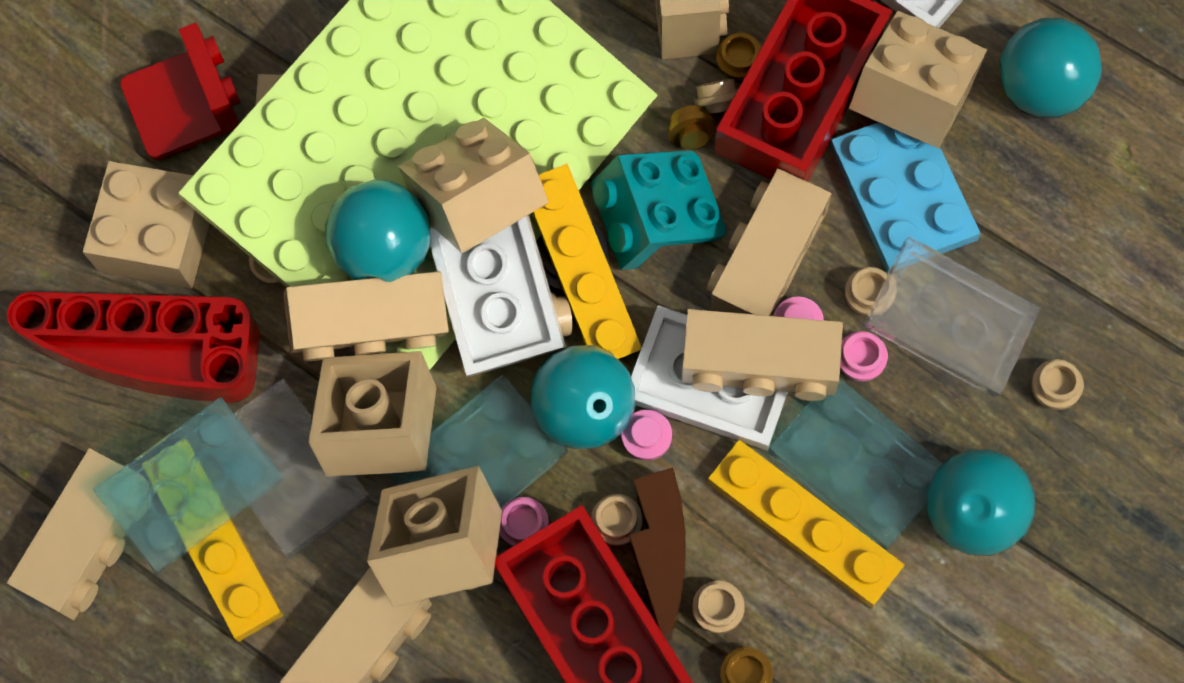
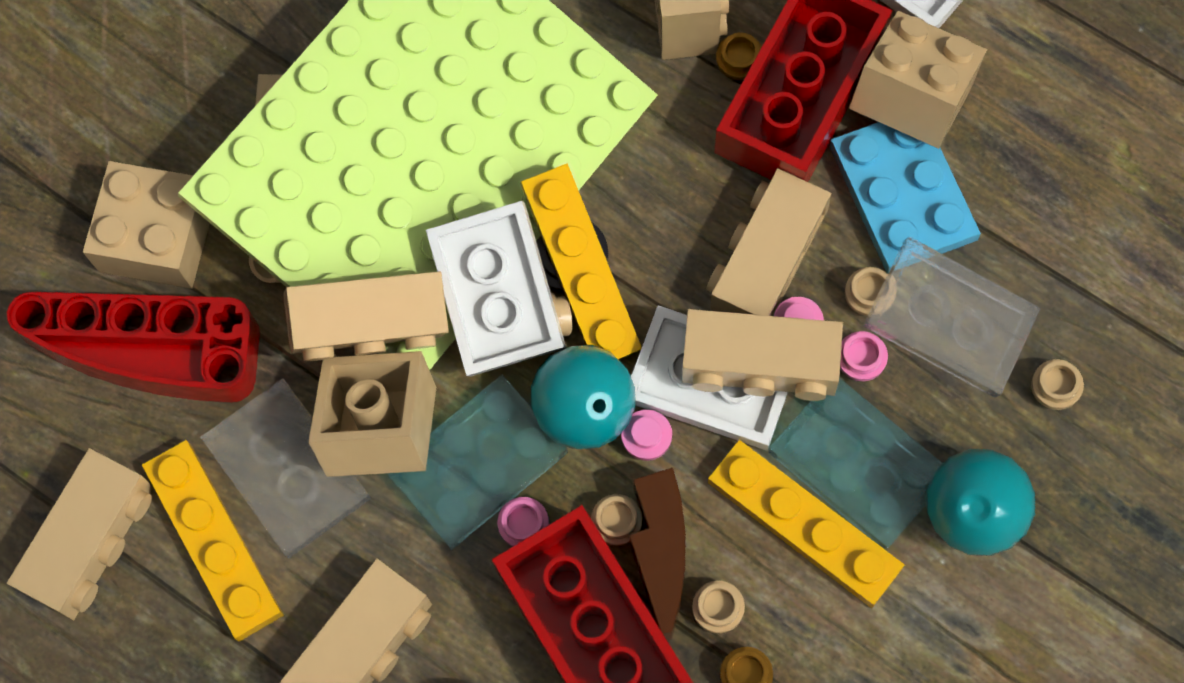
clear light blue plate [93,397,284,574] -> none
red bracket [120,22,241,160] -> none
teal piece [325,180,431,282] -> none
tan brick [367,465,502,606] -> none
tan brick [398,117,549,254] -> none
teal bracket [590,151,727,270] -> none
pearl gold plate [667,105,716,150] -> none
tan plate [693,78,738,114] -> none
teal piece [1000,18,1102,118] -> none

